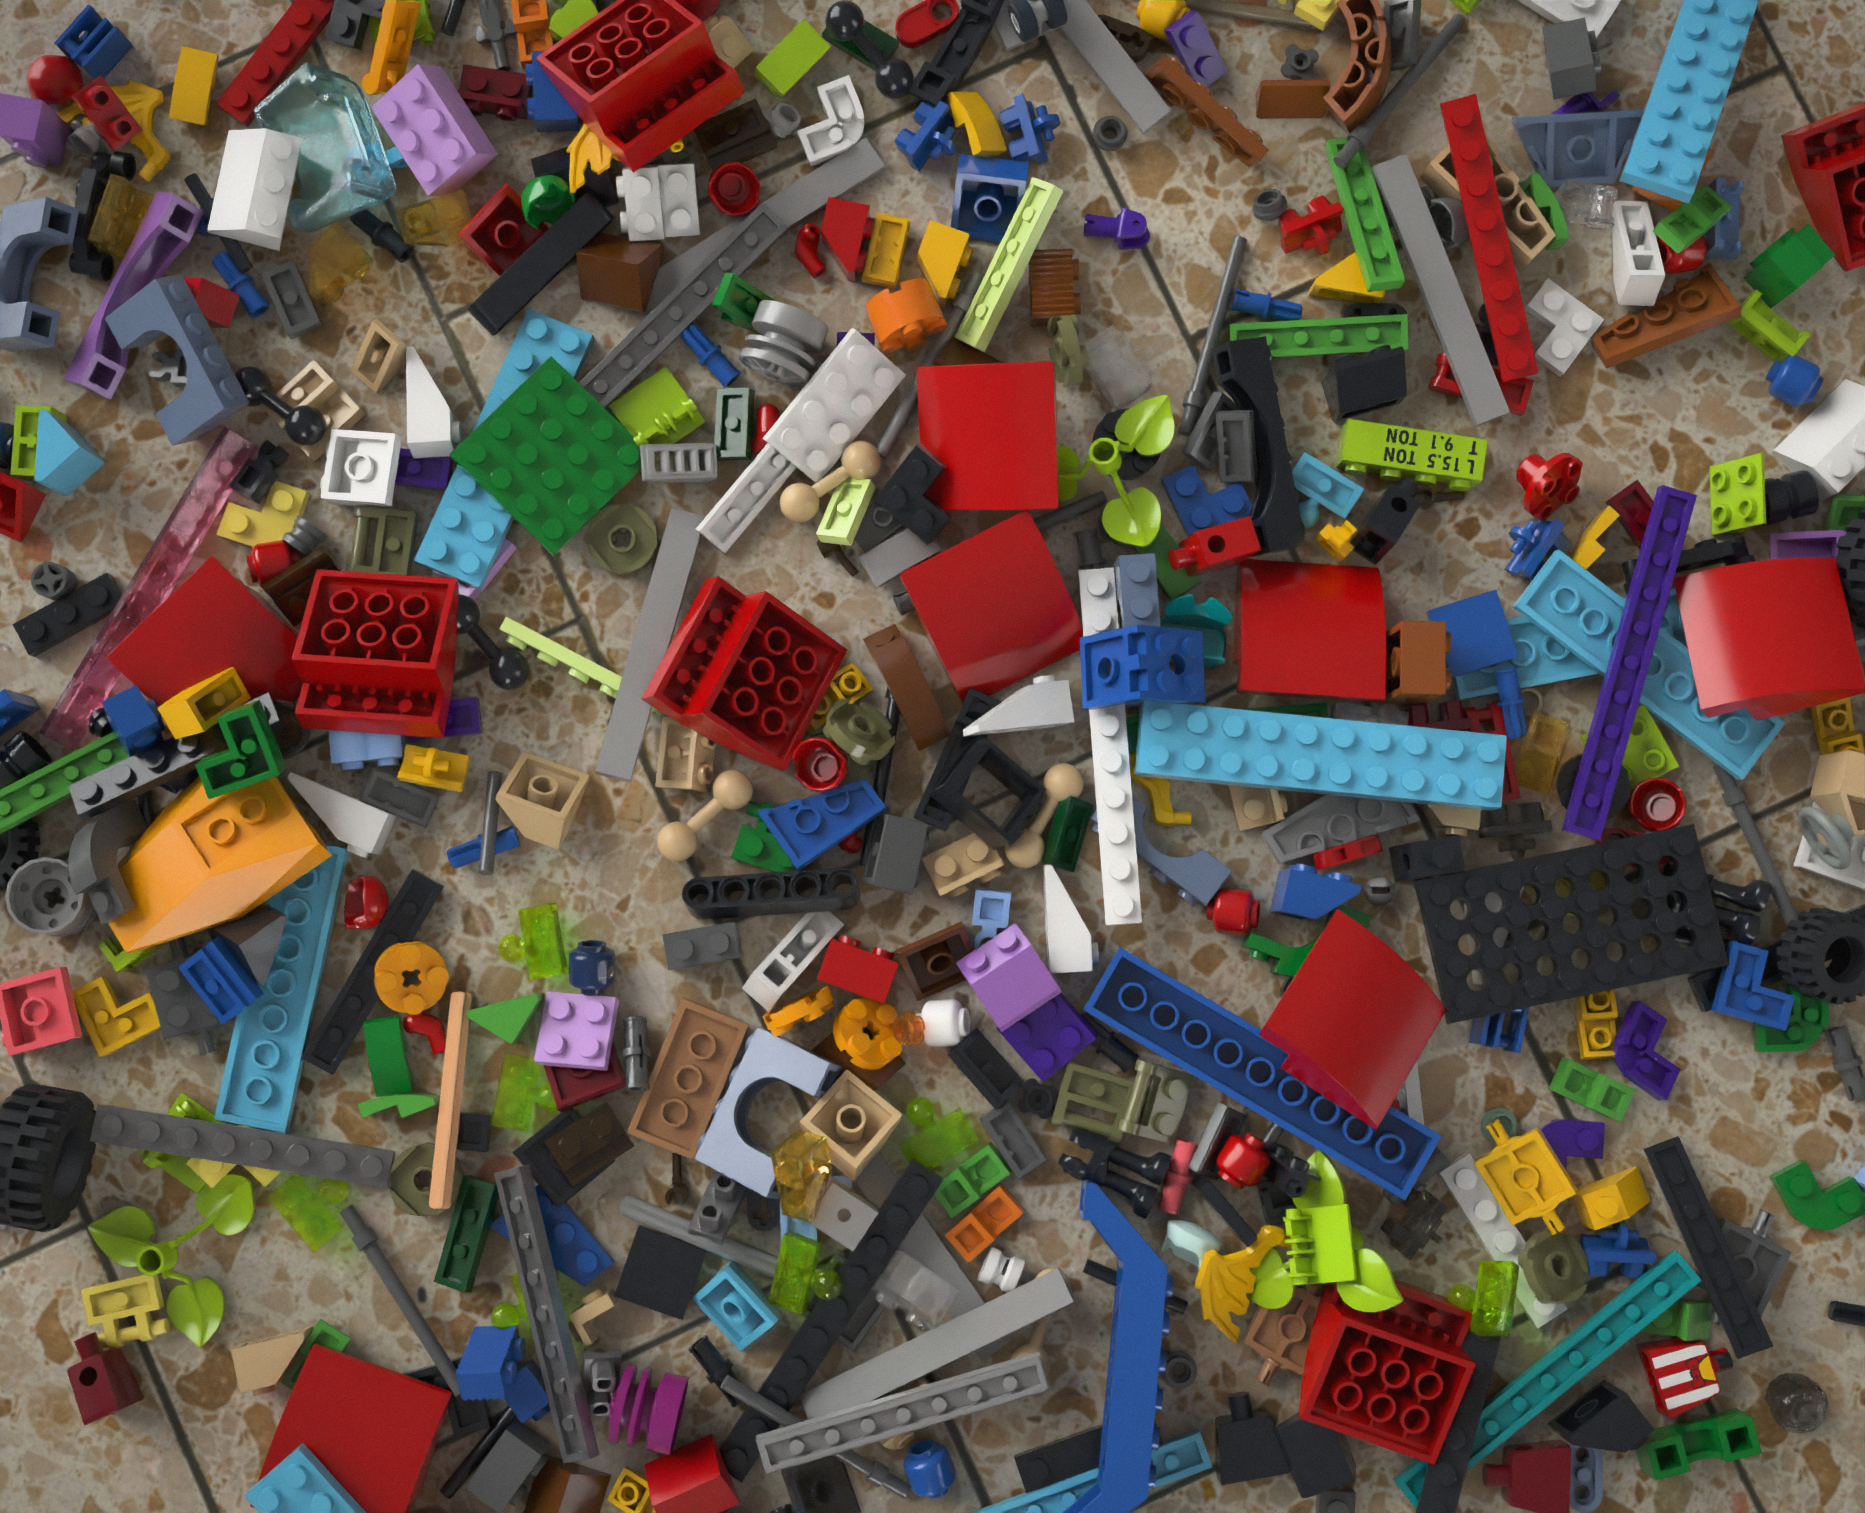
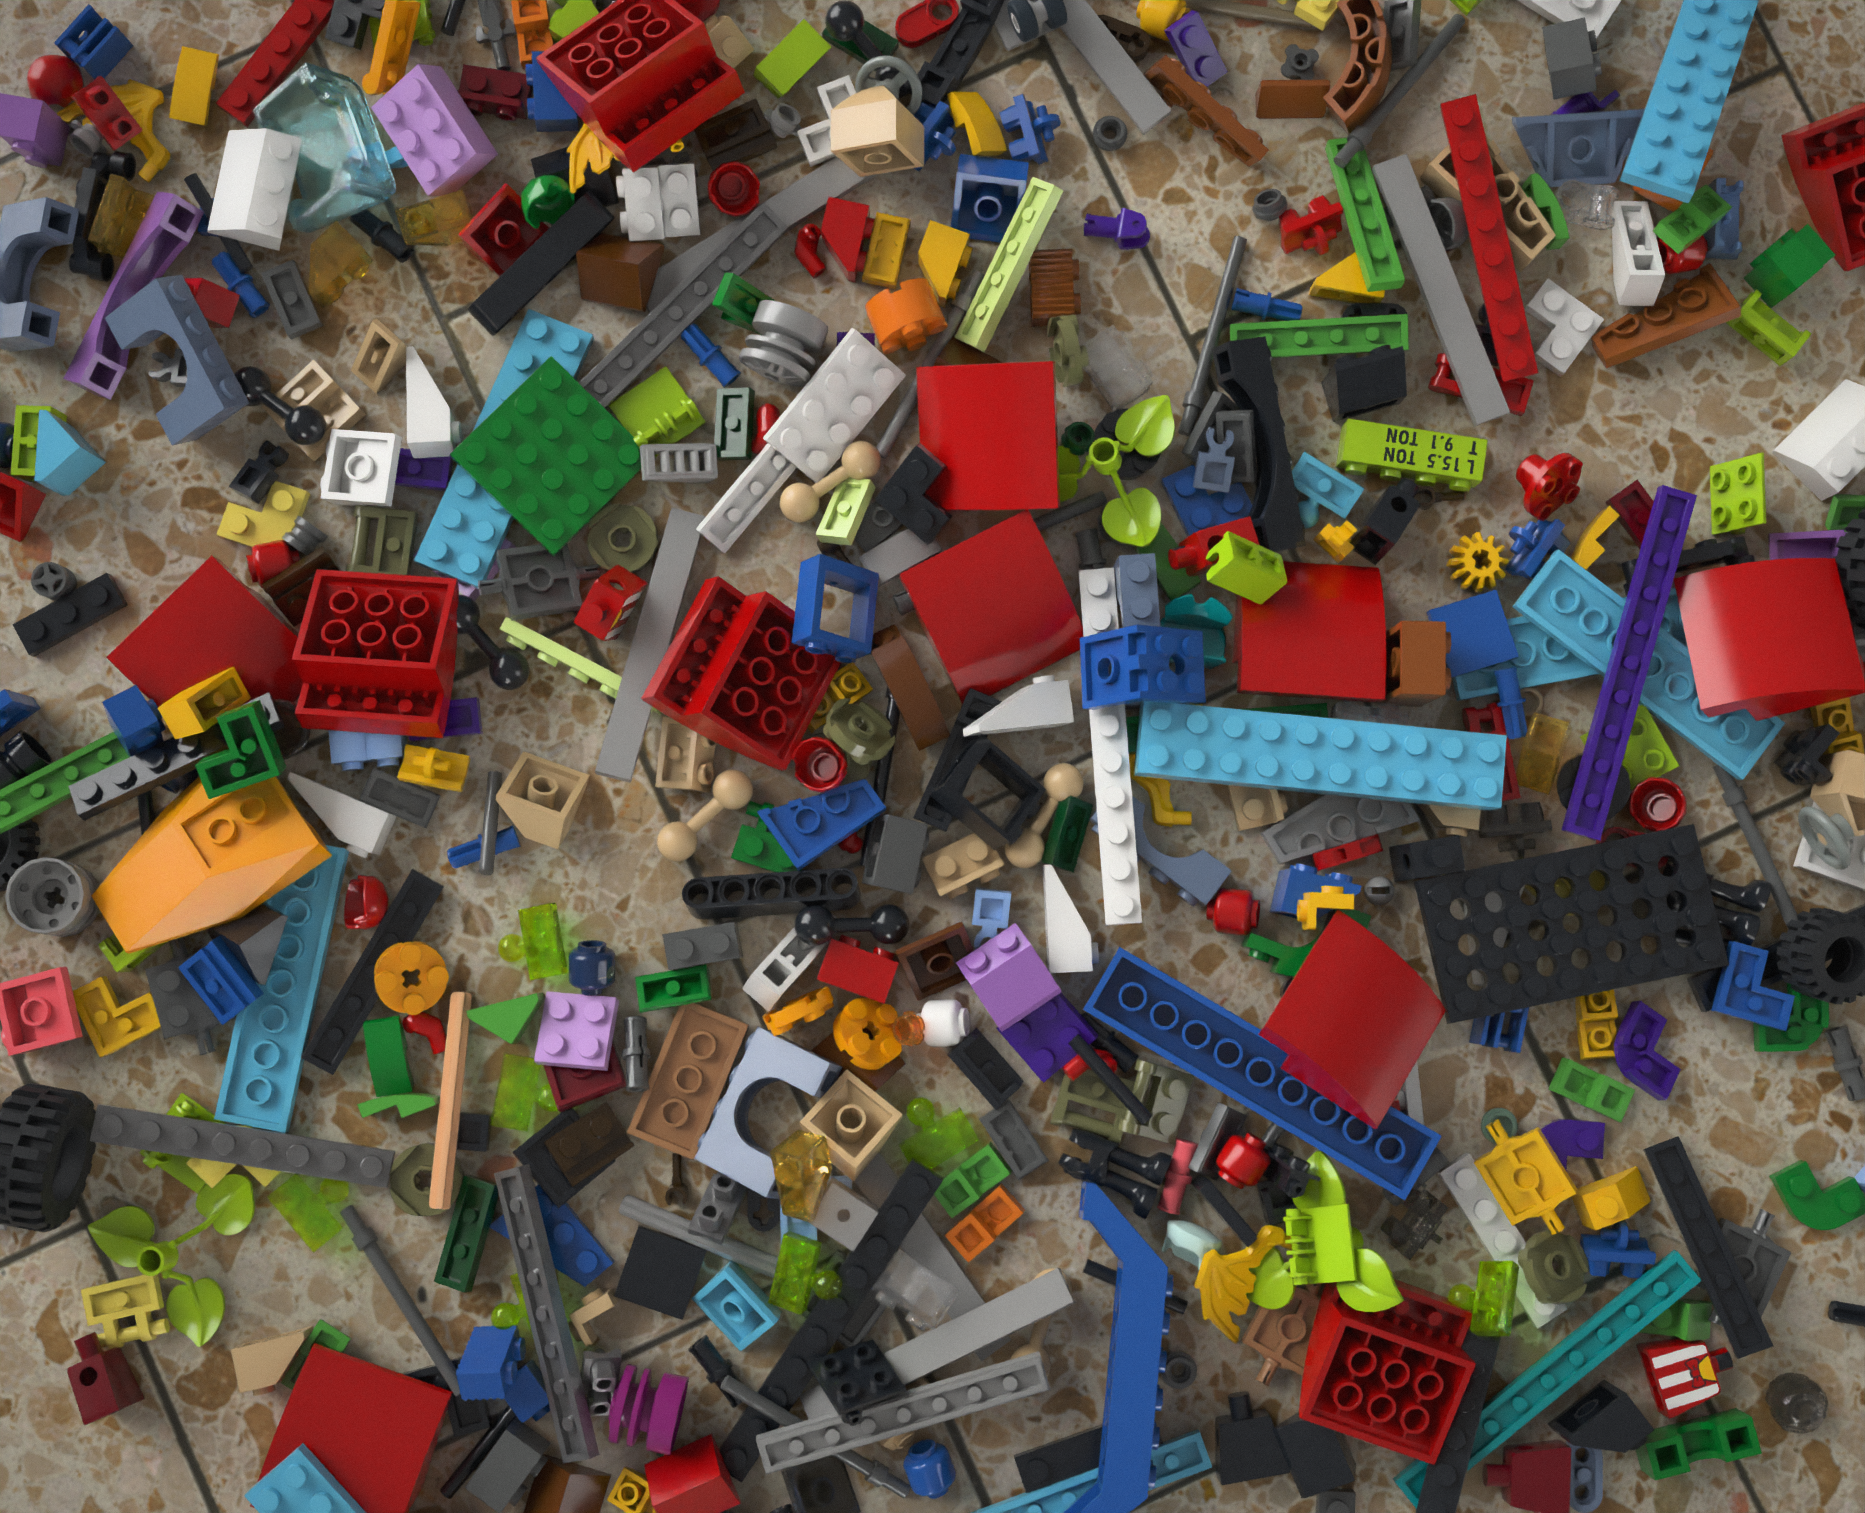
clear pink plate [39,427,258,751] -> none
dark grey arch [68,800,148,925] -> none
black plate [89,708,114,738] -> none
white wheel [977,1246,1025,1293] -> none
black plate [1018,1078,1058,1119] -> none
dark red hips [1405,700,1473,731] -> none
black wheel [1761,470,1819,526] -> none
blue head [1765,355,1824,407] -> none
none -> dark grey plate [478,544,600,621]
none -> red torso [574,564,648,641]
none -> green slope [635,964,712,1013]
none -> blue window [792,554,879,663]
none -> black piece [795,904,909,946]
none -> black hinge [807,1339,906,1426]
none -> tan piece [831,56,924,177]
none -> dark green plate [1061,422,1095,456]
none -> red arm [1062,1048,1117,1081]
none -> black bar [1068,1033,1153,1125]
none -> sand blue plate [1193,427,1235,493]
none -> lime hinge [1206,531,1288,605]
none -> yellow bracket [1297,886,1354,930]
none -> yellow gear [1446,532,1509,593]
none -> black bracket [1774,724,1840,785]

